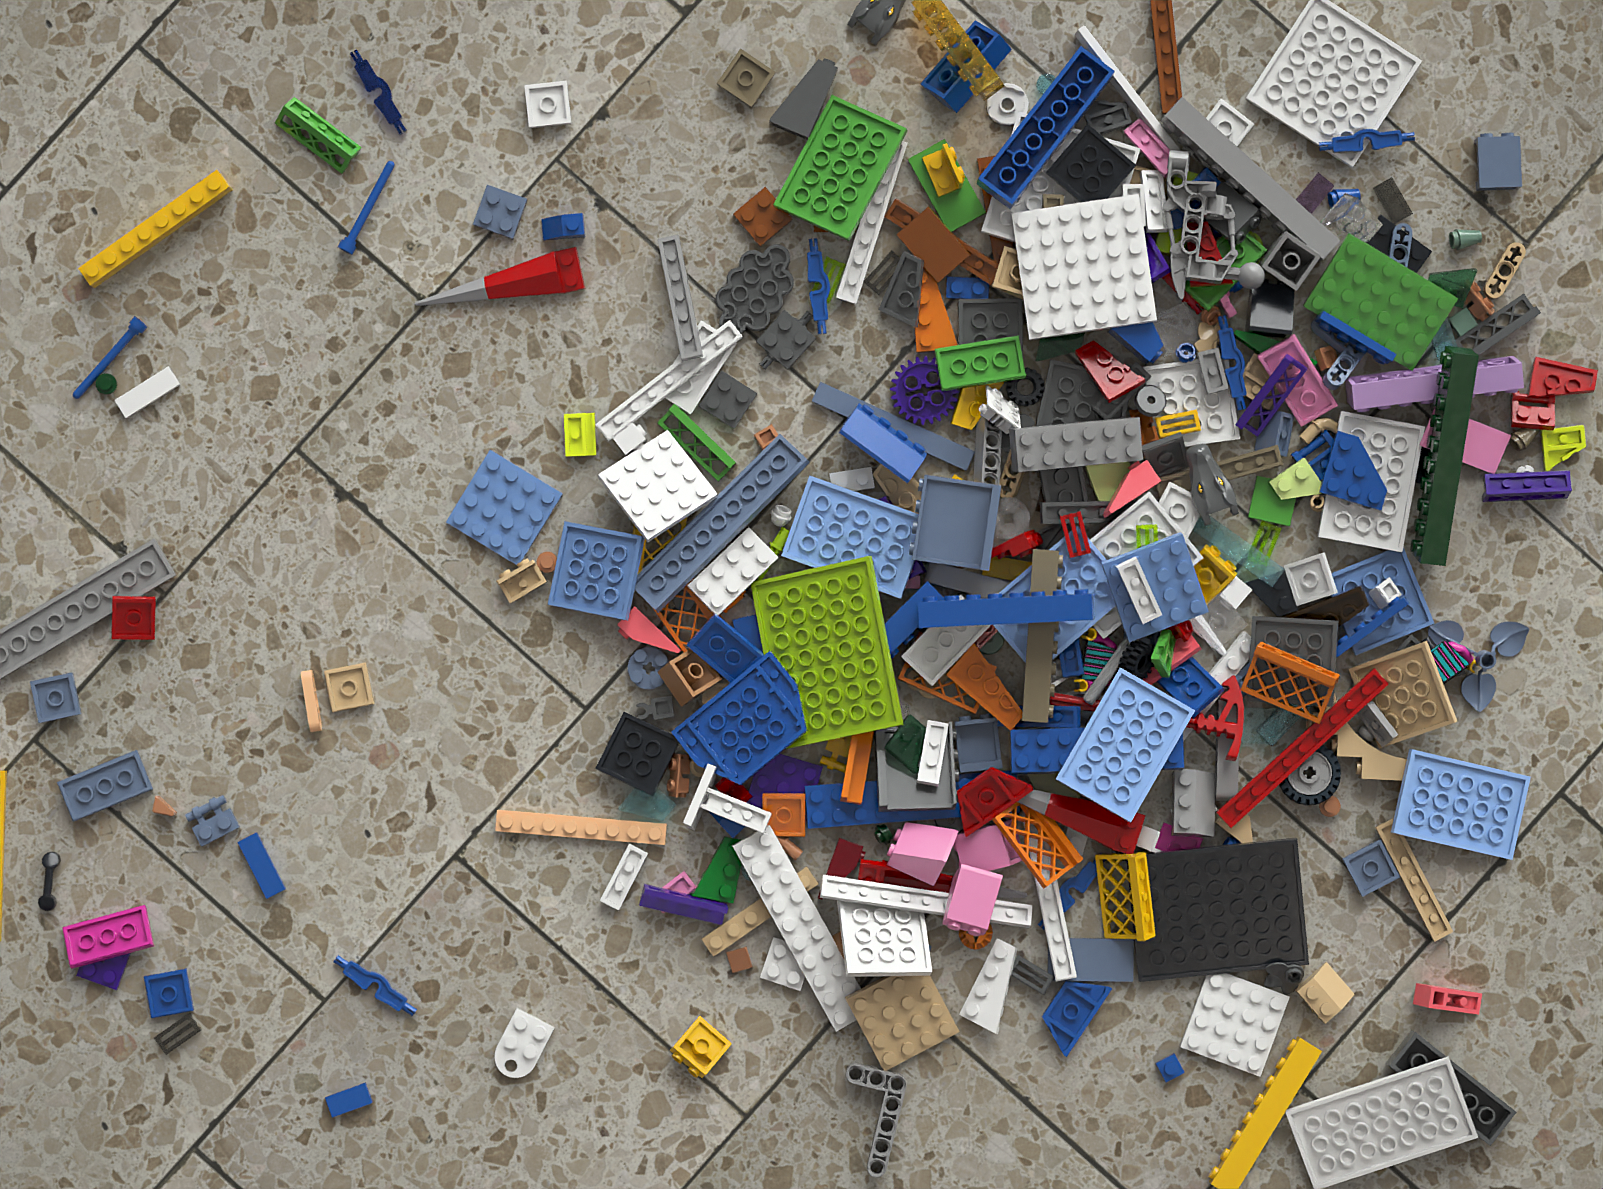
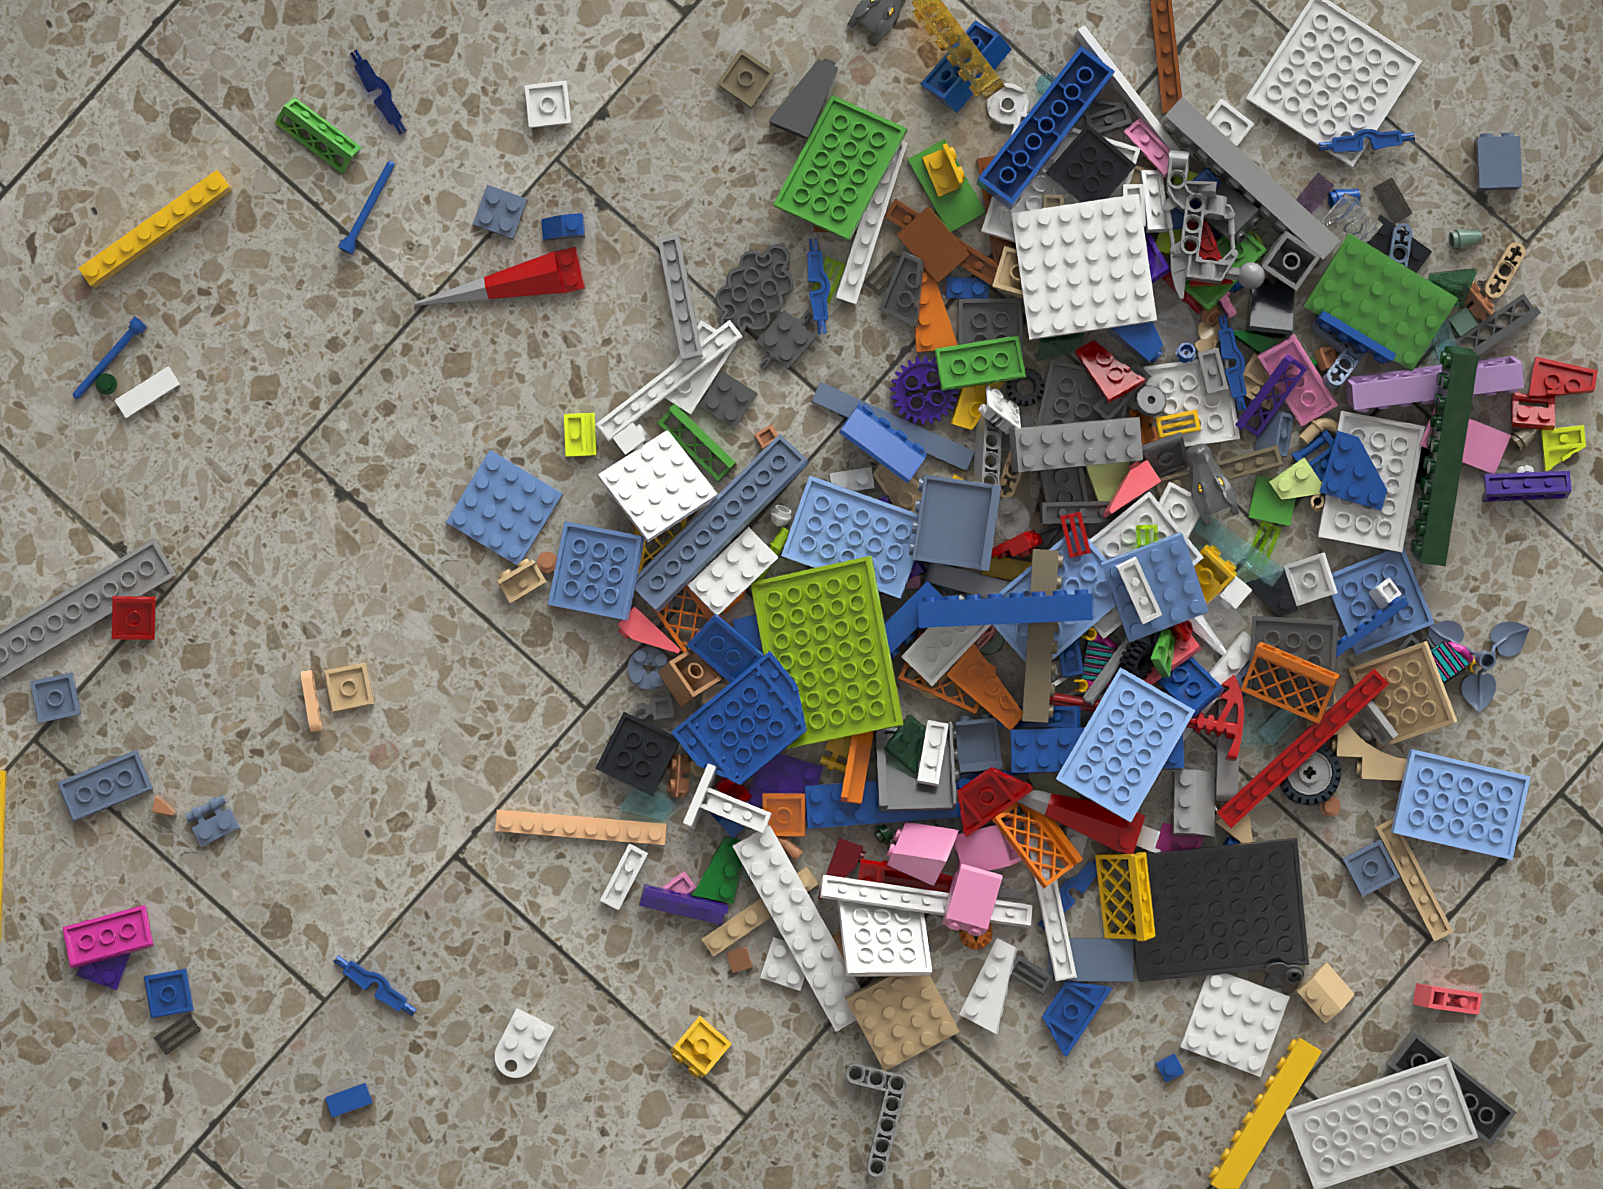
black bar [38,851,61,911] -> none
blue tile [238,832,286,899] -> none
dark orange plate [733,187,793,247] -> none
dark brown wing [1282,585,1370,628] -> none

